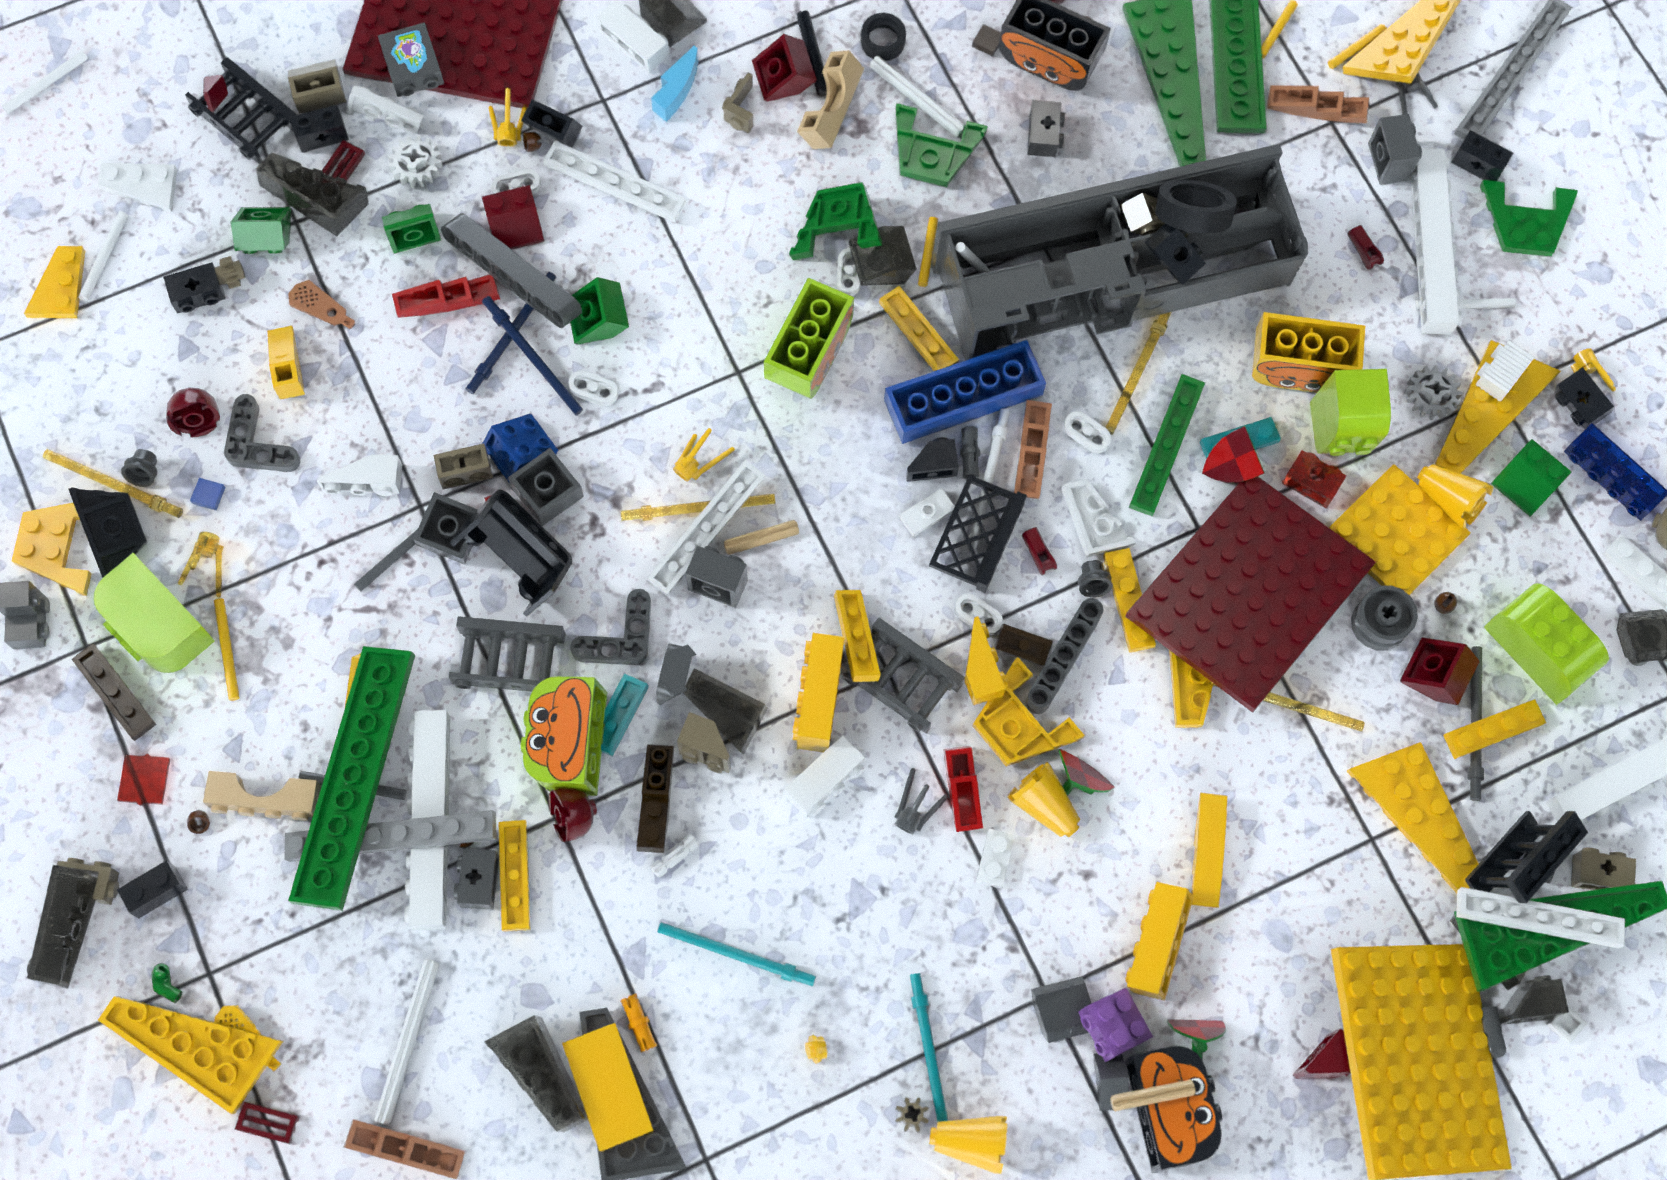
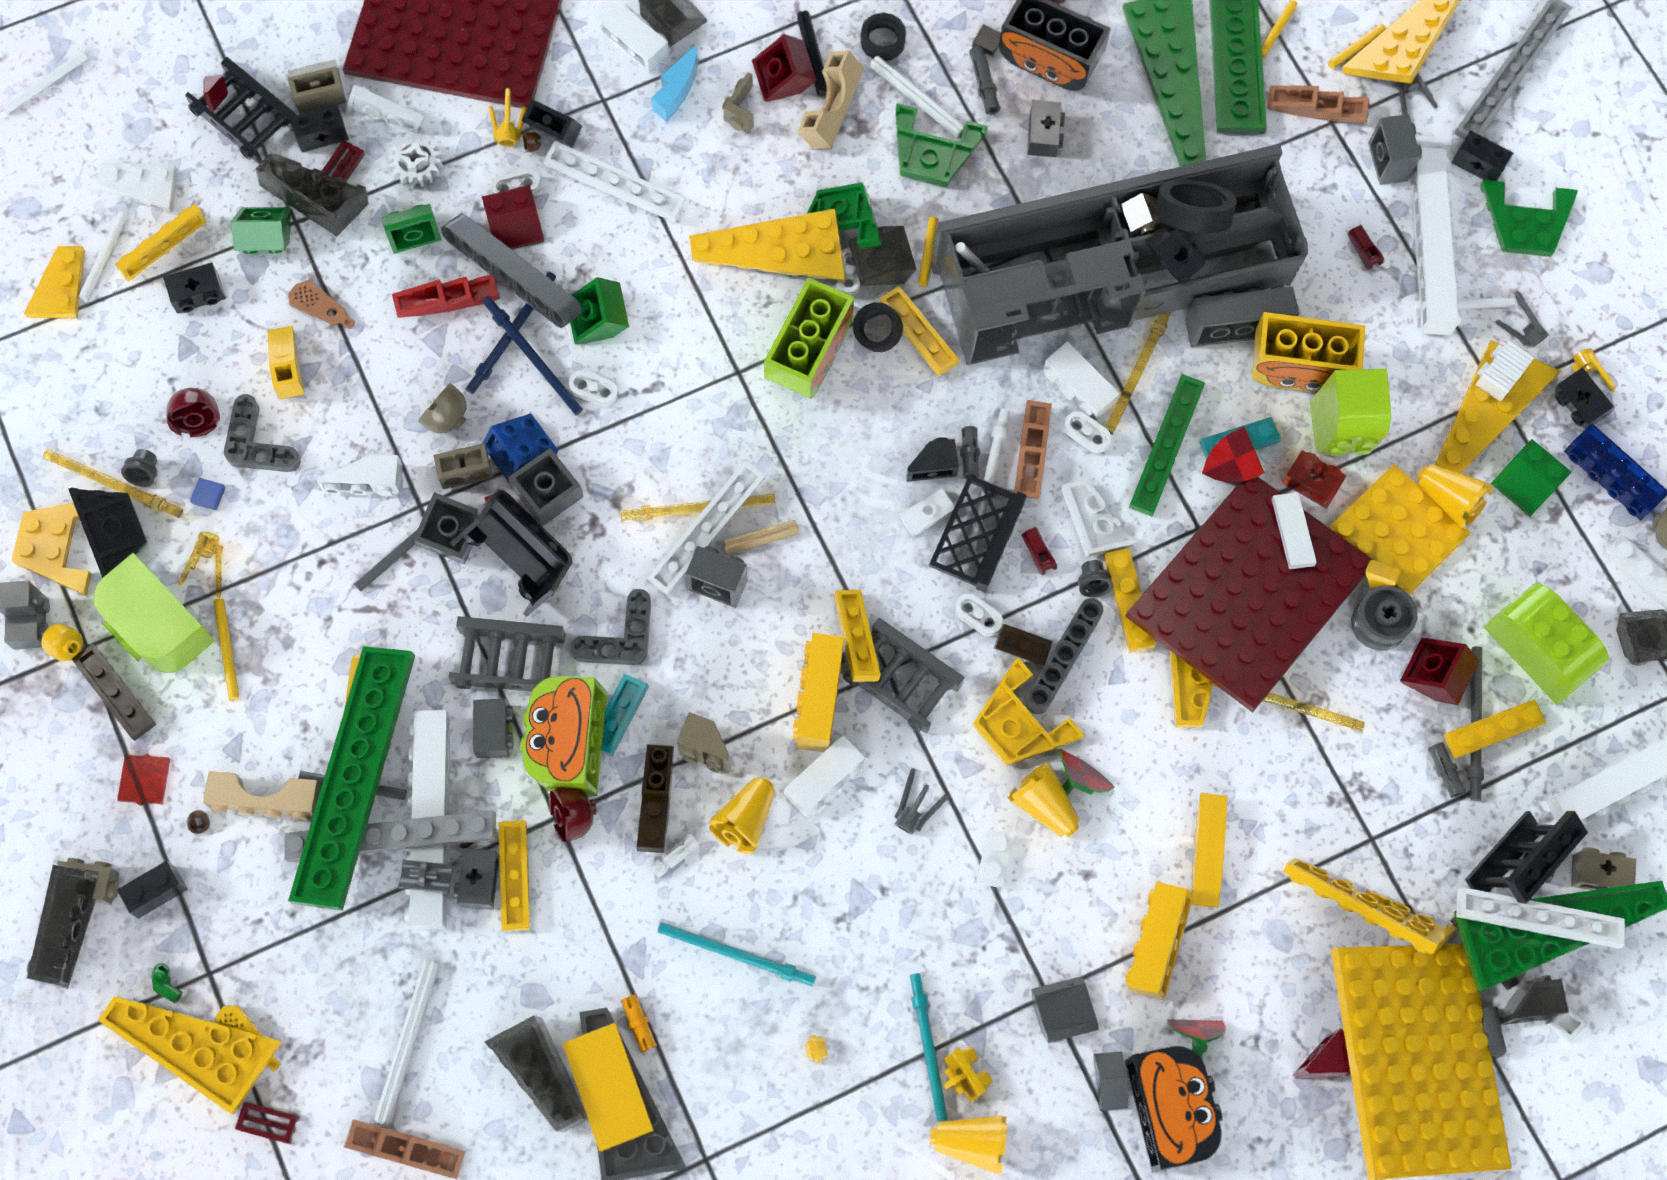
dark tan gear [215,256,246,289] -> none
dark grey panel [378,22,444,97] -> none
dark grey slope [656,643,697,705] -> none
yellow plant [673,428,735,482] -> none
clear smoke wedge [683,668,768,755] -> none
blue brick [884,340,1046,444] -> none
dark tan gear [895,1097,929,1132] -> none
red slope [943,746,983,832] -> none
yellow slope [964,616,1008,706] -> none
medium lavender plate [1078,987,1153,1062] -> none
tan axle [1111,1080,1195,1111] -> none
yellow wing [1346,742,1479,893] -> none
light grey gear [1405,365,1463,420] -> none
reddish brown hinge [1434,592,1457,614] -> none
none -> yellow head [41,623,83,662]
none -> yellow plate [115,203,207,282]
none -> dark grey hips [398,860,453,893]
none -> dark tan cylinder [418,383,467,434]
none -> dark grey brick [473,698,514,758]
none -> yellow wing [689,209,846,283]
none -> yellow cone [708,777,775,854]
none -> black tyre [853,302,903,352]
none -> yellow hips [943,1047,993,1103]
none -> dark grey pin [969,46,1001,115]
none -> white brick [1043,341,1120,421]
none -> dark grey brick [1185,285,1299,347]
none -> white tile [1272,492,1317,569]
none -> yellow wing [1283,858,1457,955]
none -> yellow slope [1366,560,1400,588]
none -> dark grey pin [1428,742,1466,798]
none -> dark grey plant [1496,291,1549,347]

